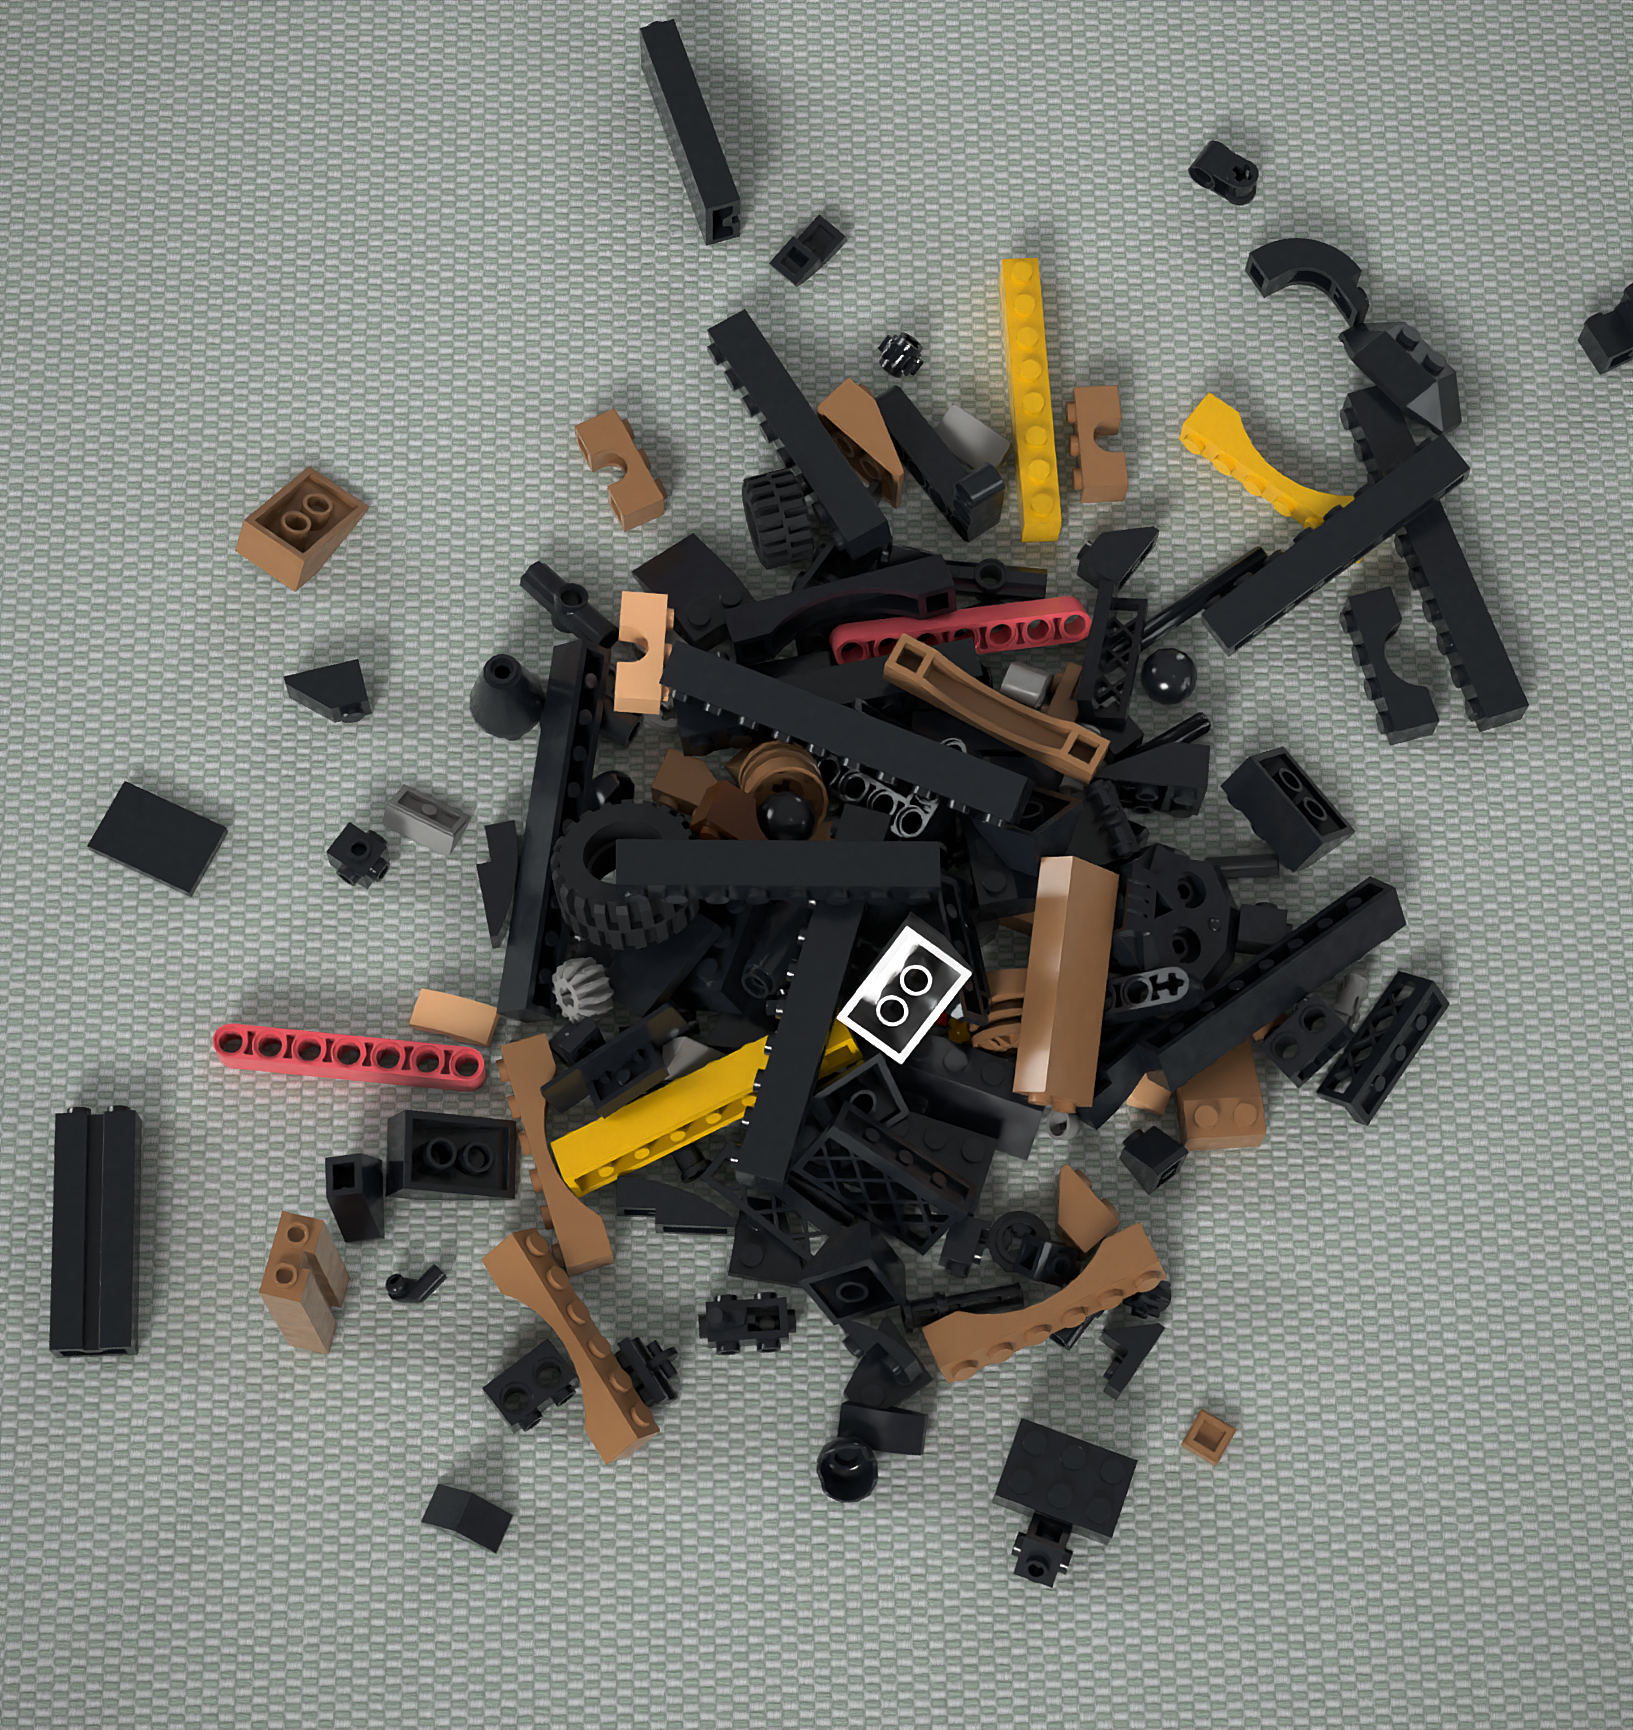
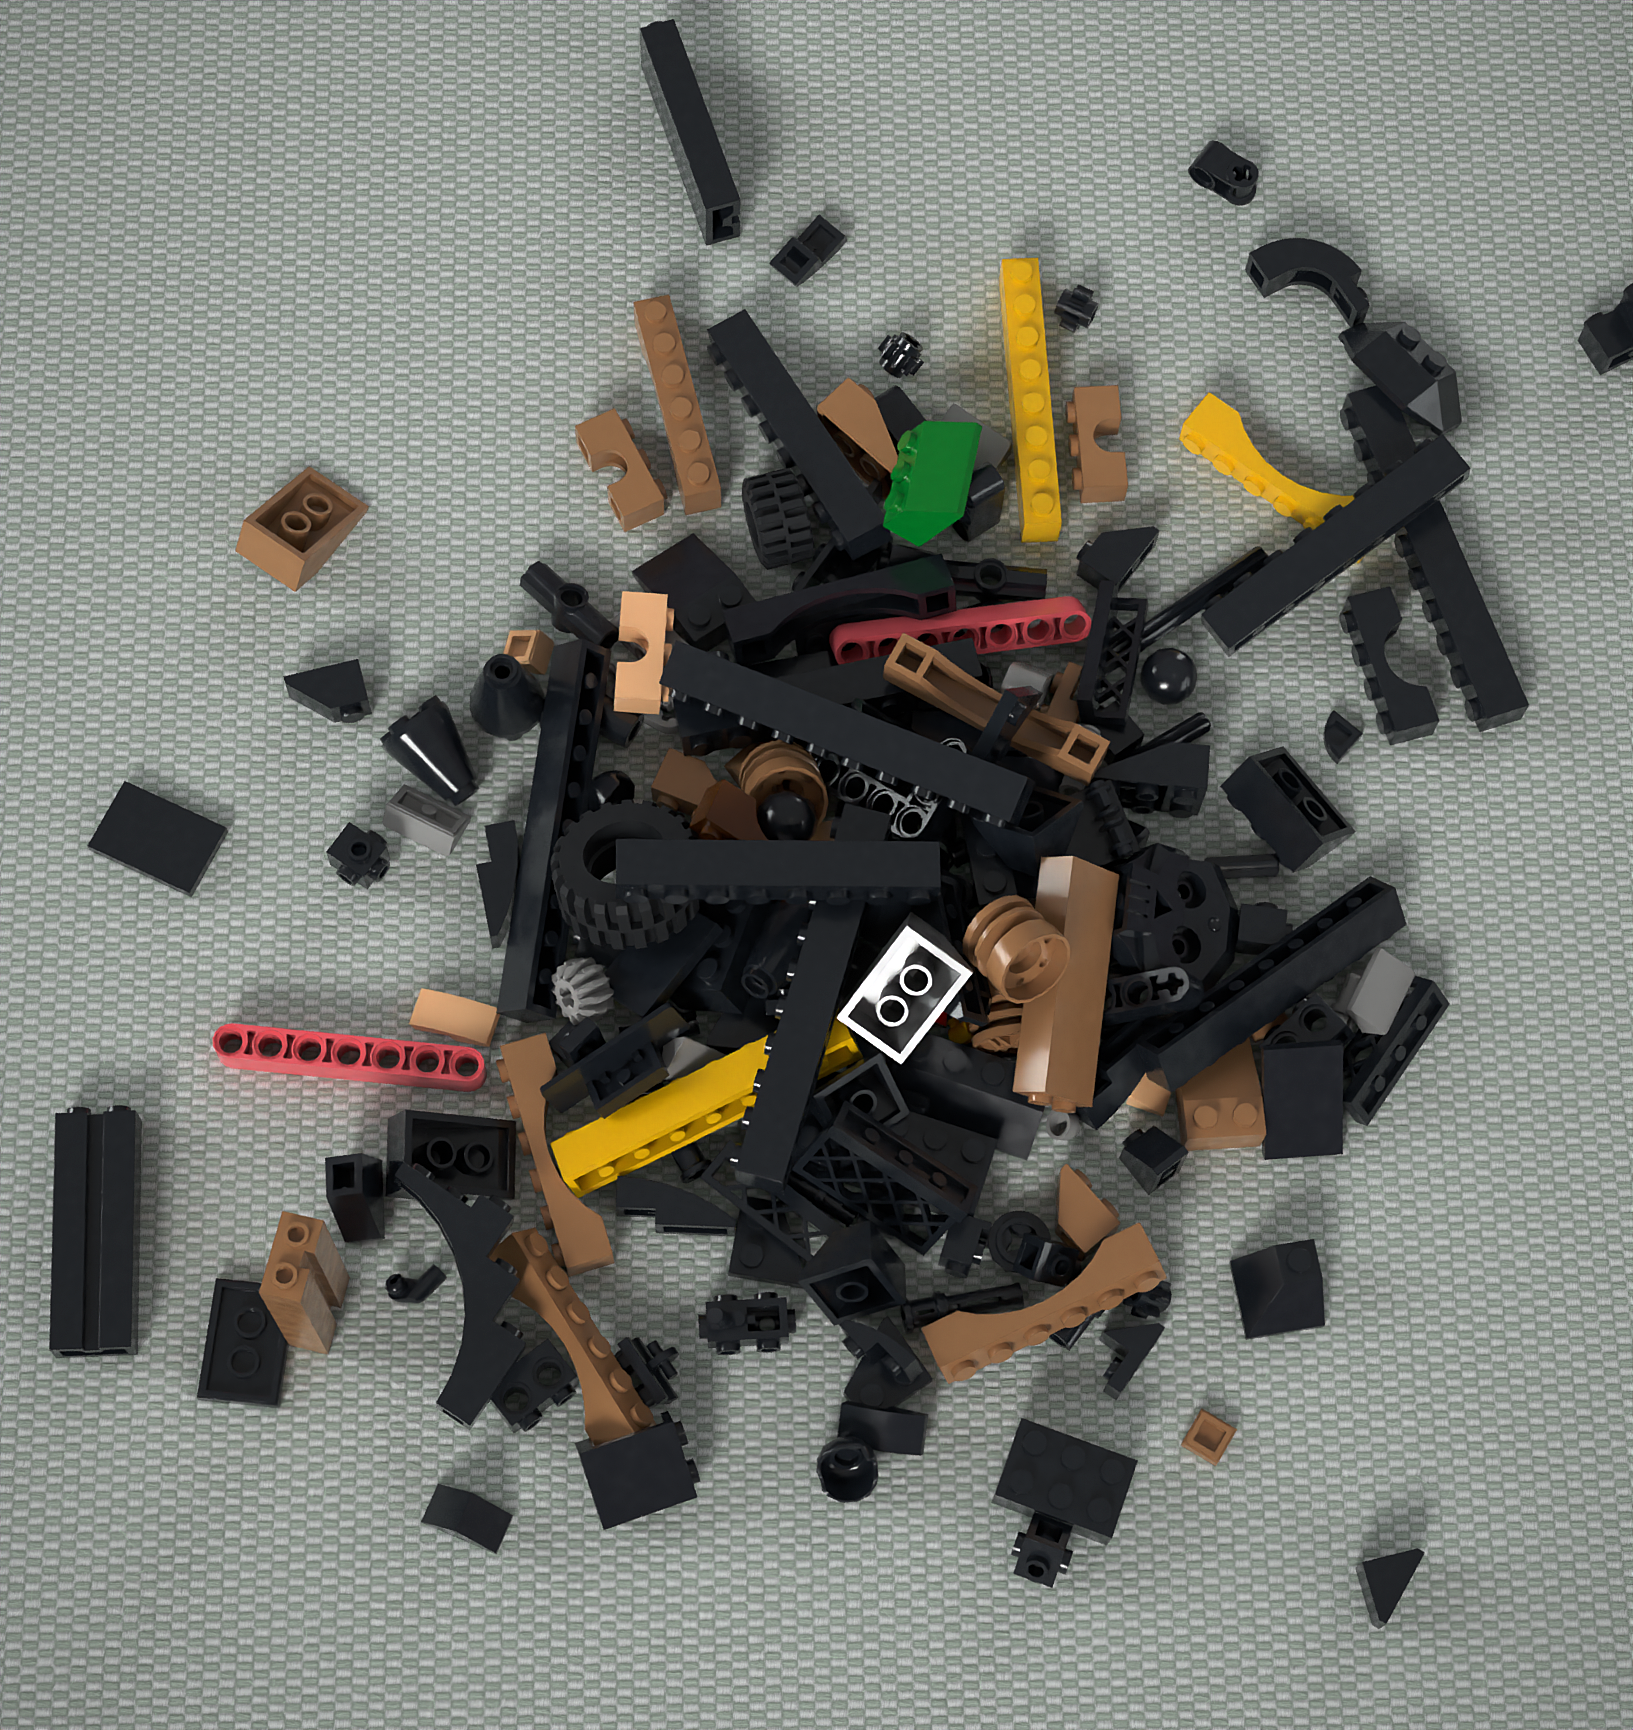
none -> black tile [197,1278,289,1408]
none -> black cone [380,695,480,806]
none -> black arch [394,1162,526,1431]
none -> light nougat slope [503,630,554,675]
none -> black panel [575,1411,701,1530]
none -> medium nougat arch [633,294,721,515]
none -> green slope [883,421,982,547]
none -> medium nougat wheel [963,895,1071,1004]
none -> black wing [971,686,1043,763]
none -> black gear [1054,284,1099,333]
none -> black slope [1229,1239,1325,1340]
none -> black tile [1261,1040,1343,1160]
none -> black tile [1323,710,1363,764]
none -> light grey slope [1346,947,1415,1035]
none -> black slope [1355,1548,1425,1629]

